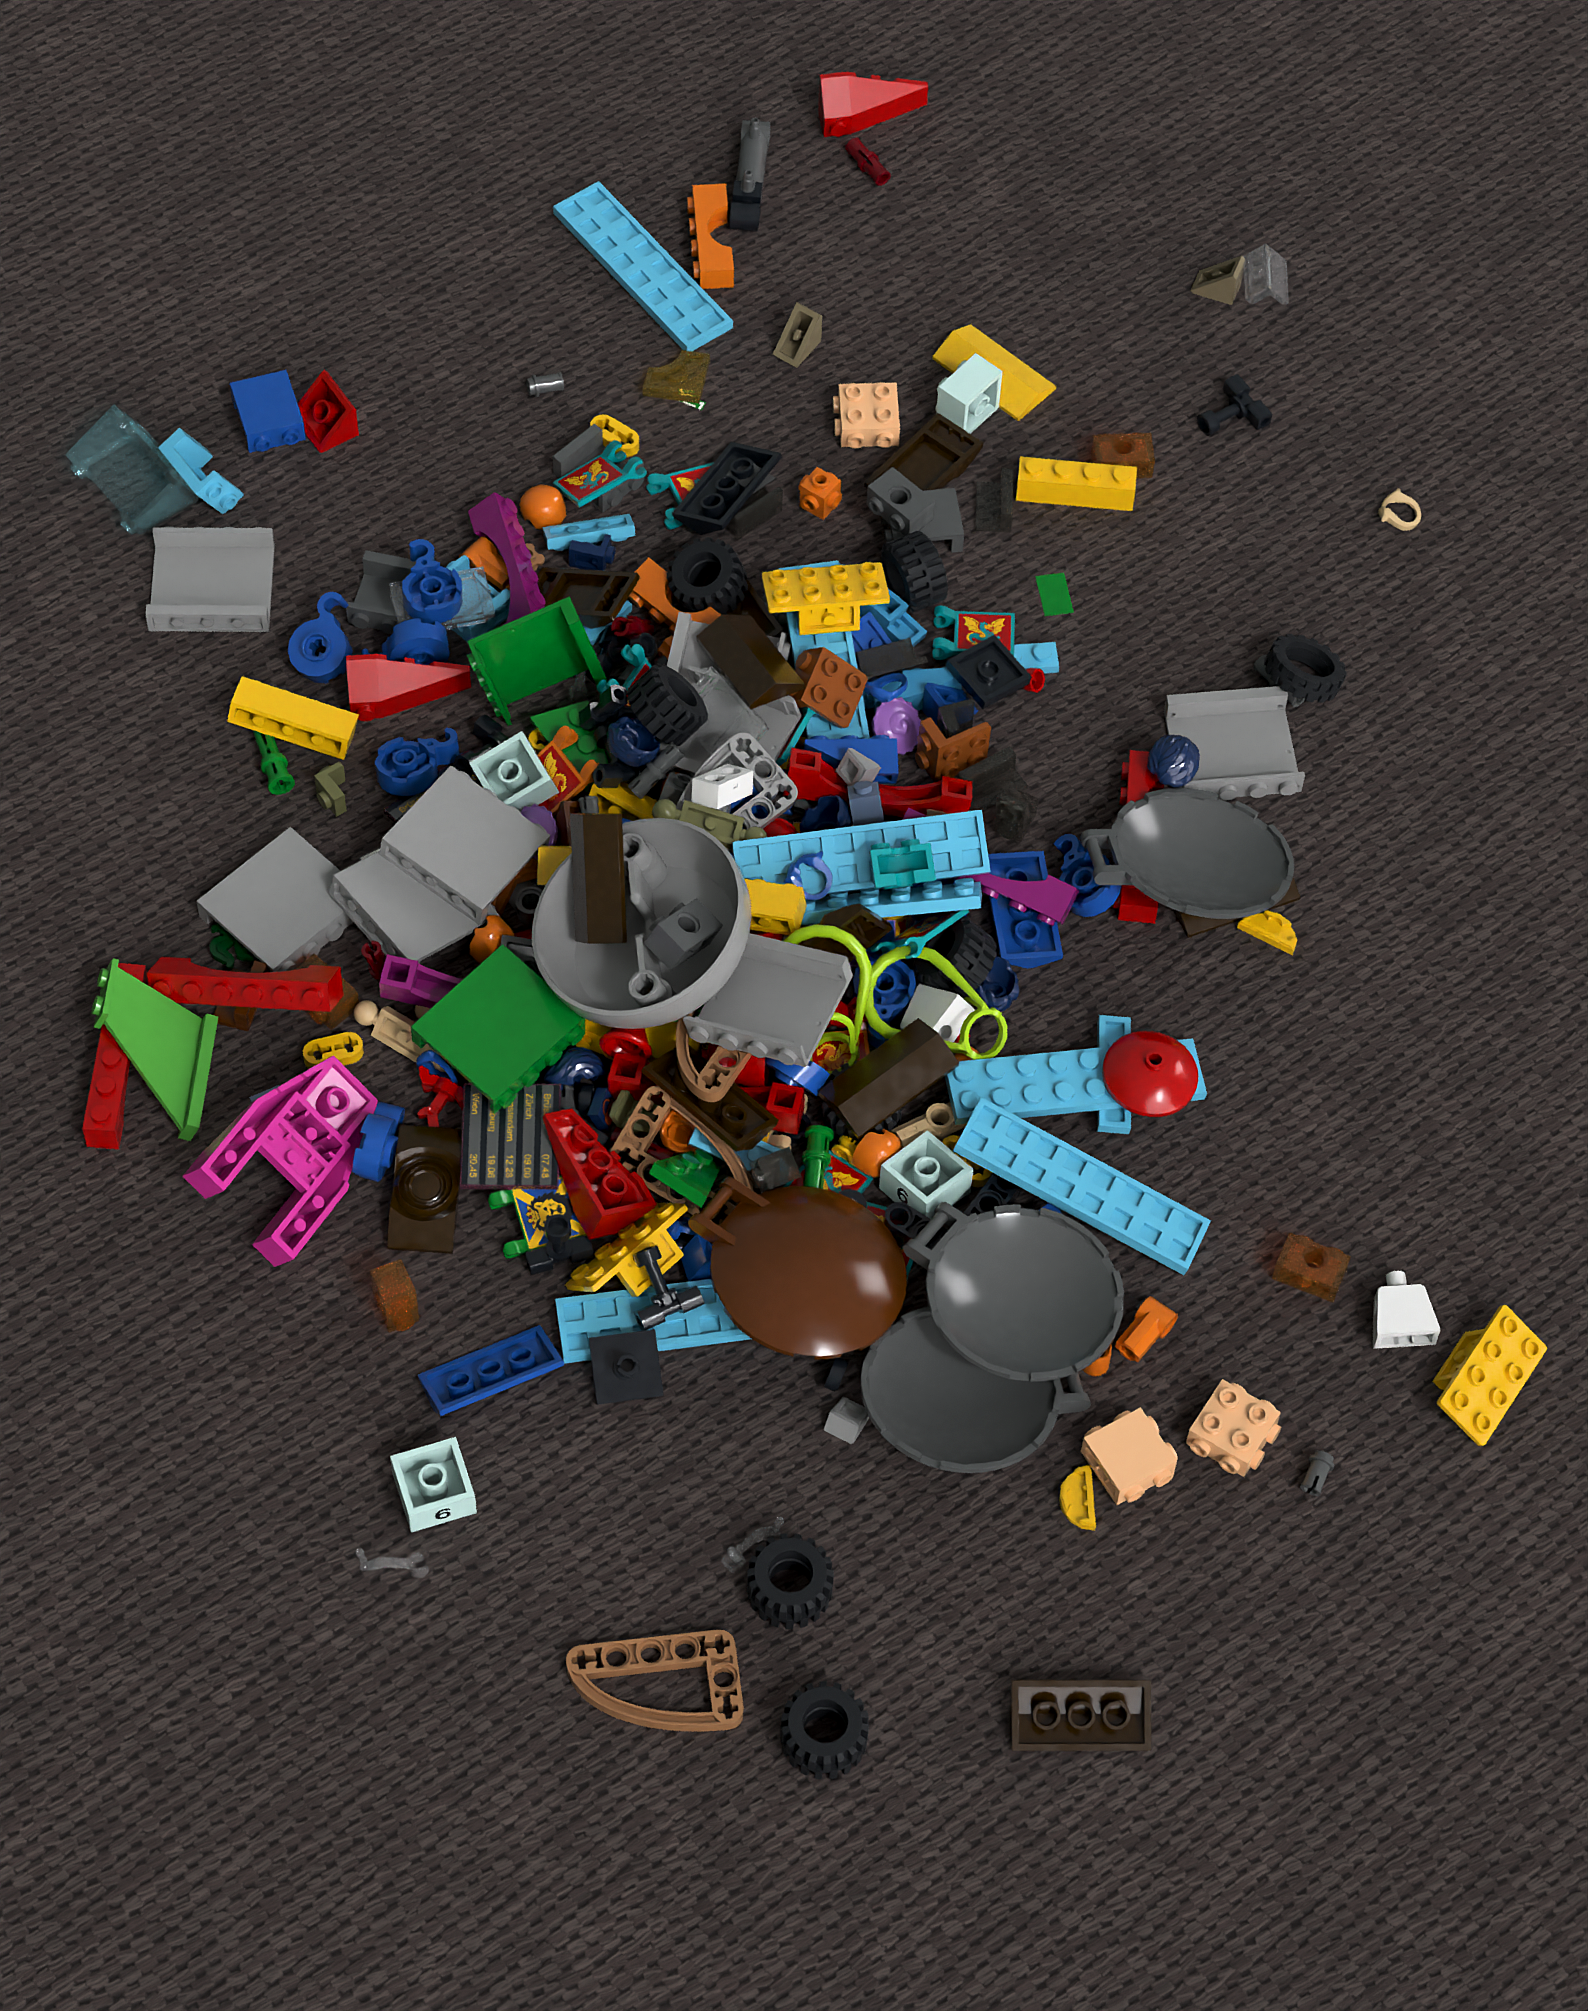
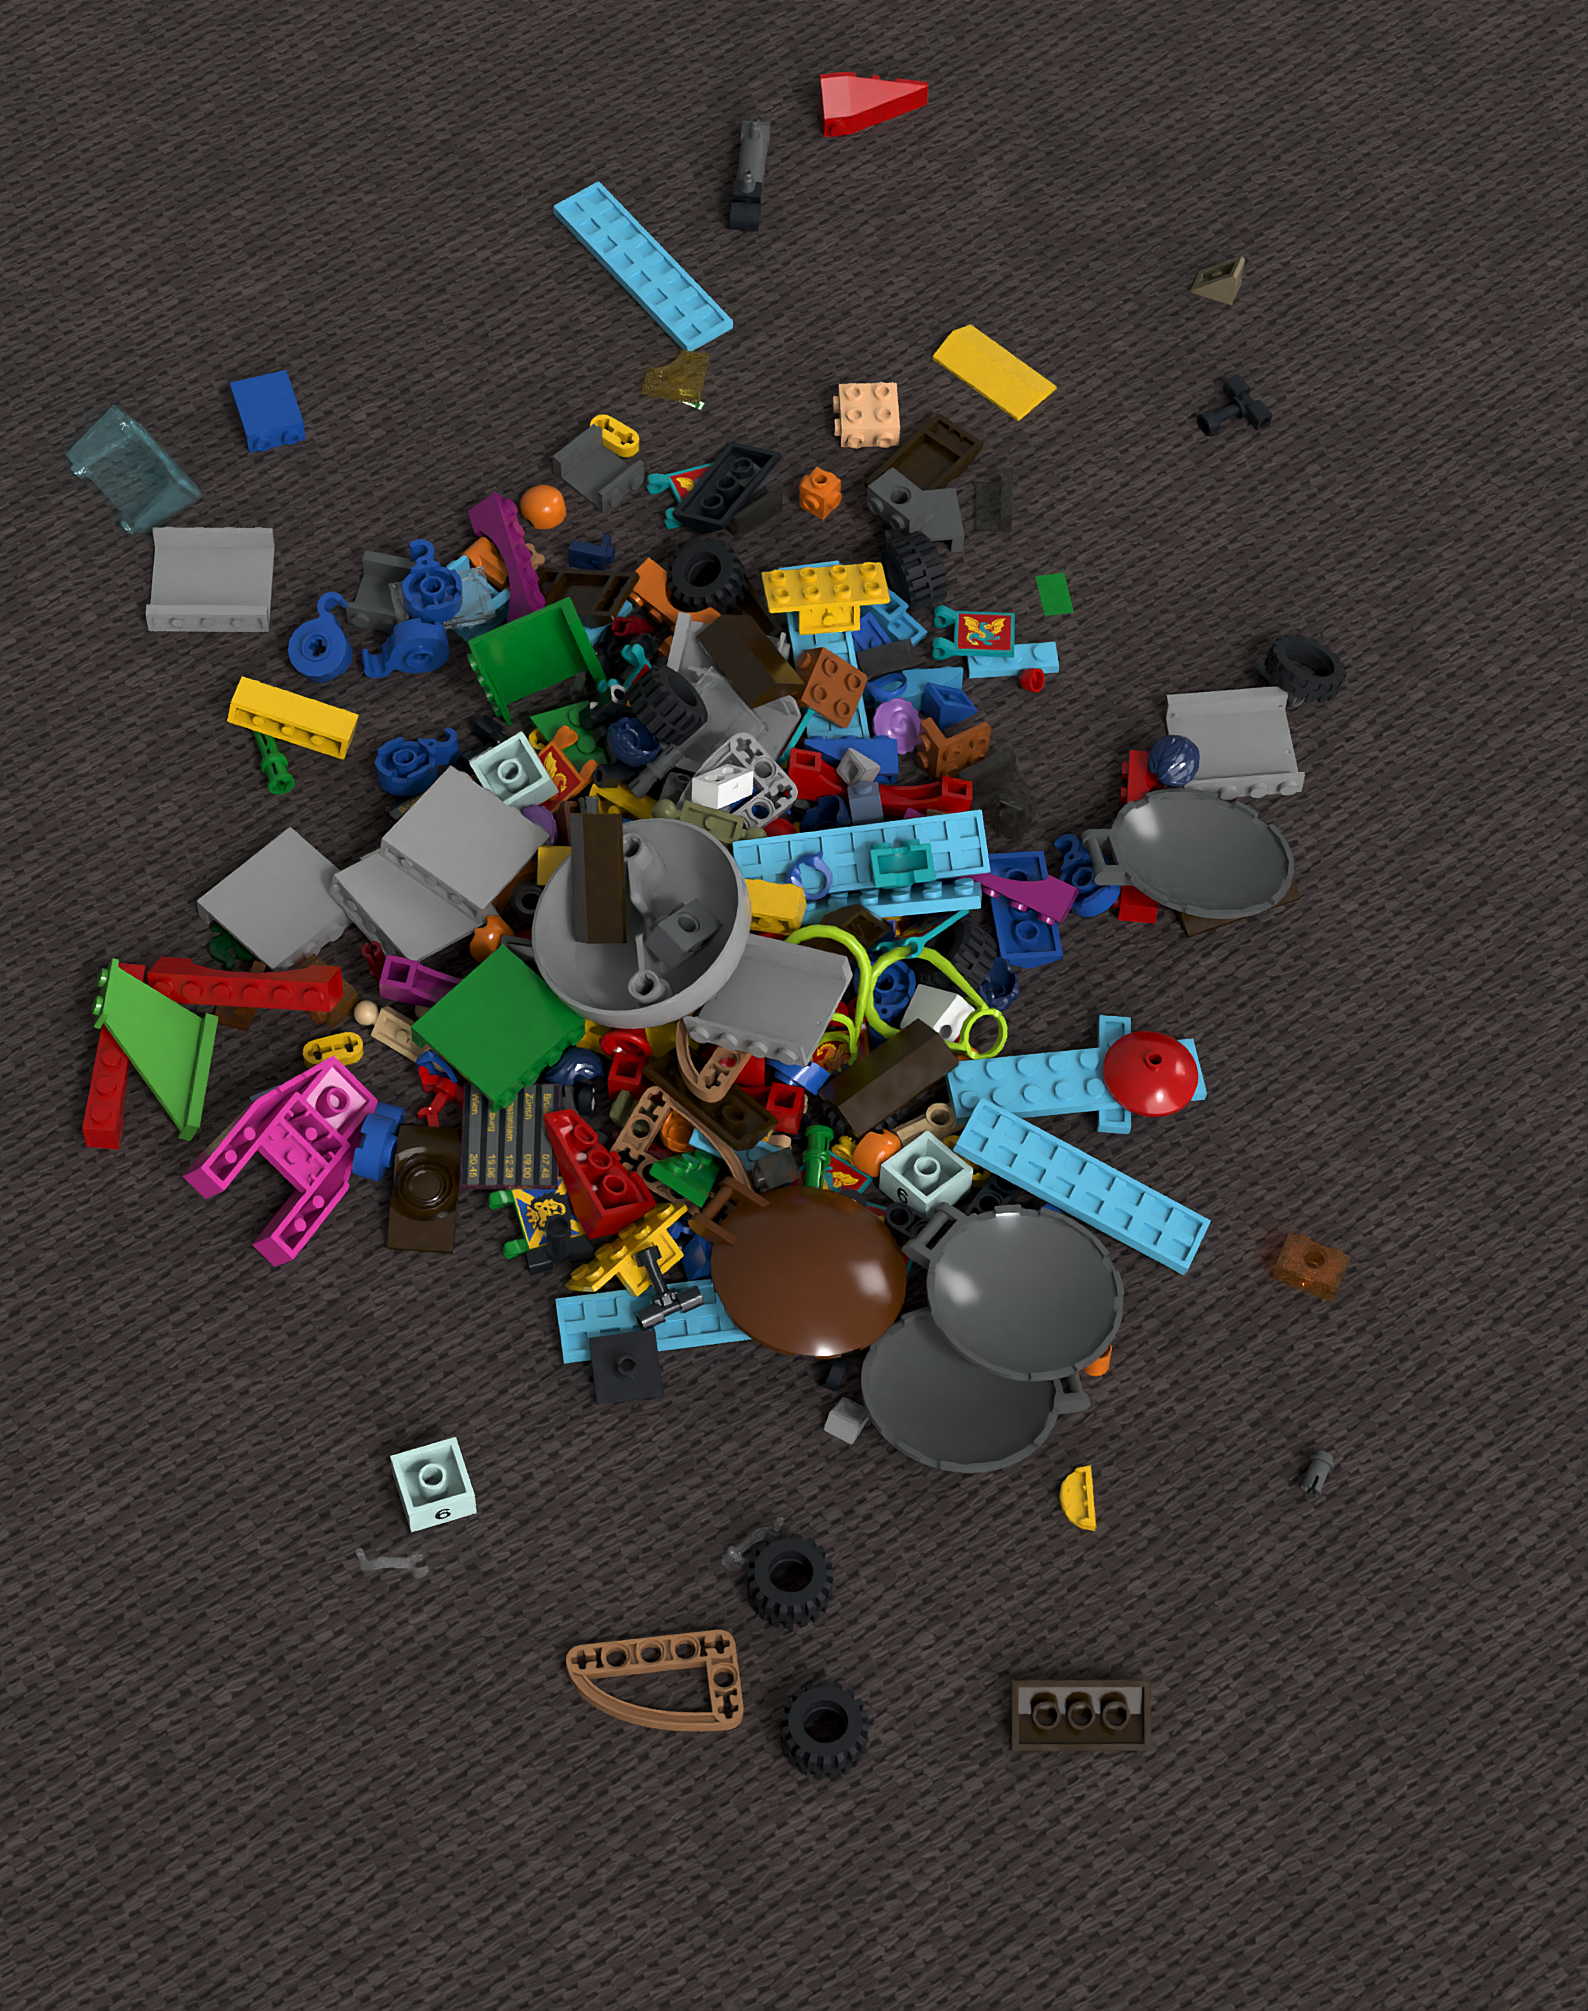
medium azure panel [158,428,244,514] -> none
red slope [298,370,359,453] -> none
olive bracket [314,762,347,817] -> none
wedge [346,654,471,721] -> none
clear orange brick [370,1259,419,1333] -> none
blue slope [418,1325,564,1416] -> none
dark grey pin [526,372,564,397] -> none
medium azure plate [542,514,636,551] -> none
flag [553,440,647,508] -> none
dark blue tile [588,1088,615,1133] -> none
orange arch [687,184,734,289] -> none
dark tan slope [773,302,822,367] -> none
dark red pin [845,138,891,186] -> none
light aqua brick [935,353,1003,434] -> none
clear smoke panel [937,698,975,739] -> none
black tile [946,635,1032,709] -> none
yellow brick [1016,457,1137,511] -> none
light nougat brick [1081,1407,1177,1505] -> none
clear orange brick [1091,432,1155,478] -> none
orange piece [1115,1296,1178,1363] -> none
light nougat brick [1186,1379,1281,1477] -> none
yellow tile [1237,911,1297,955] -> none
clear panel [1243,244,1289,305] -> none
white torso [1373,1271,1440,1349] -> none
tan piece [1378,488,1421,531] -> none
yellow bracket [1433,1305,1547,1446] -> none

